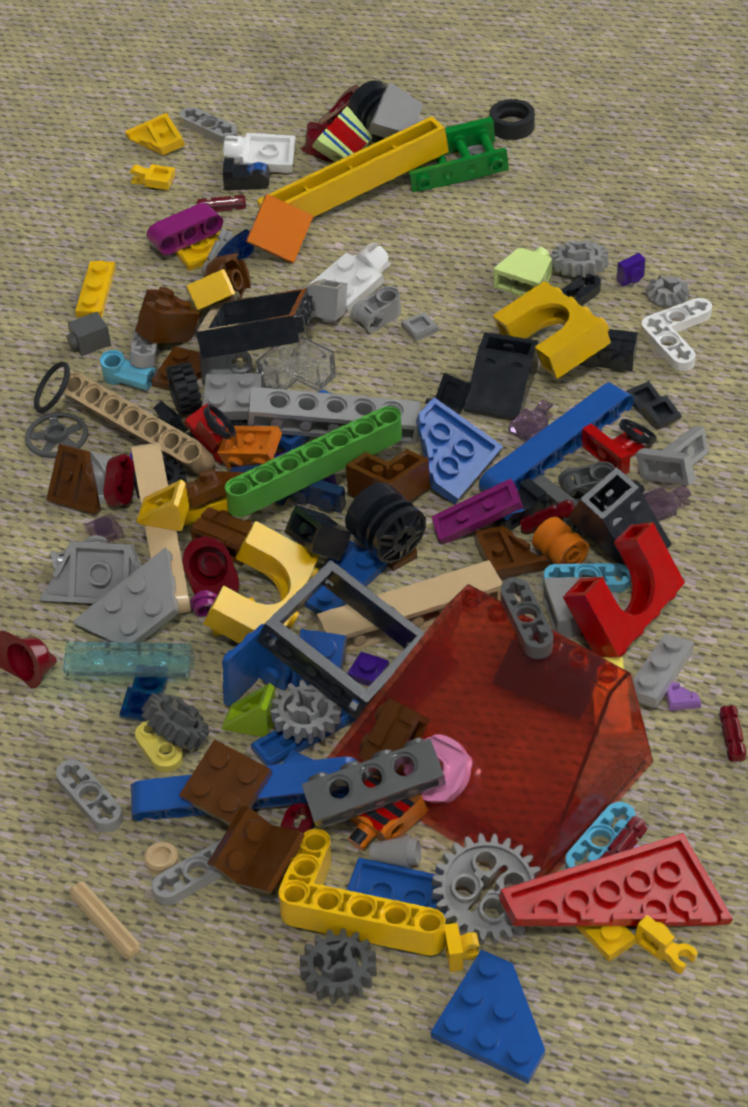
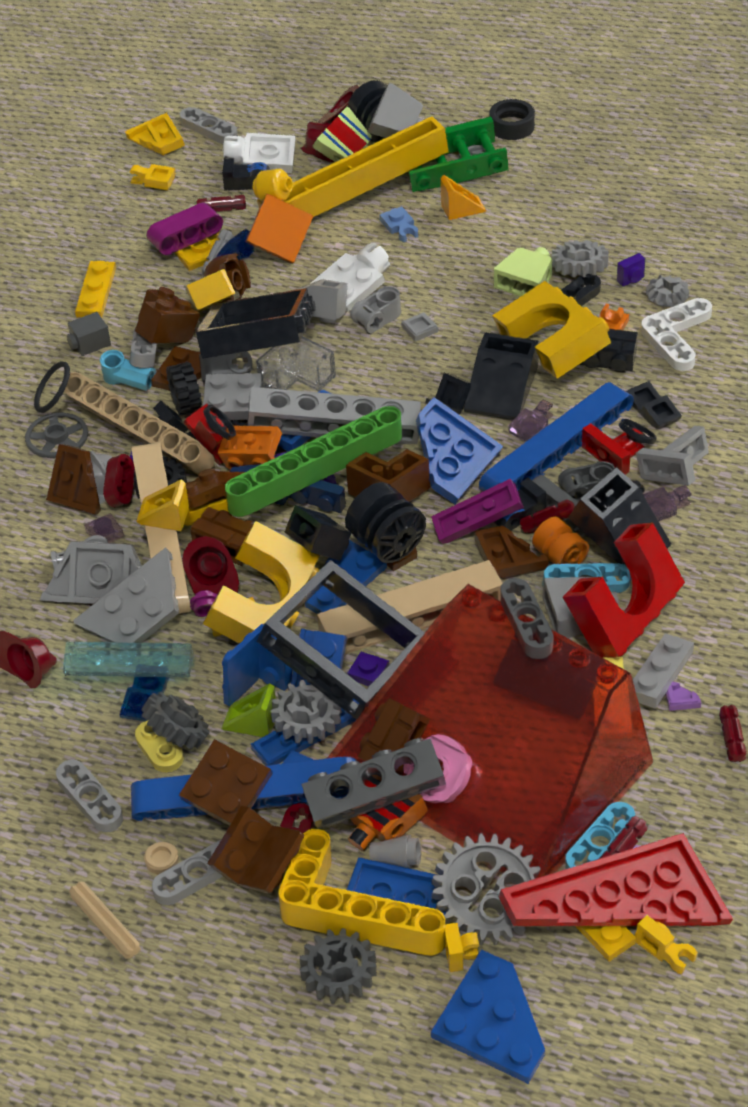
none -> yellow head [253,168,293,202]
none -> medium blue plate [379,206,418,242]
none -> light orange slope [440,175,486,220]
none -> orange tile [598,303,629,330]

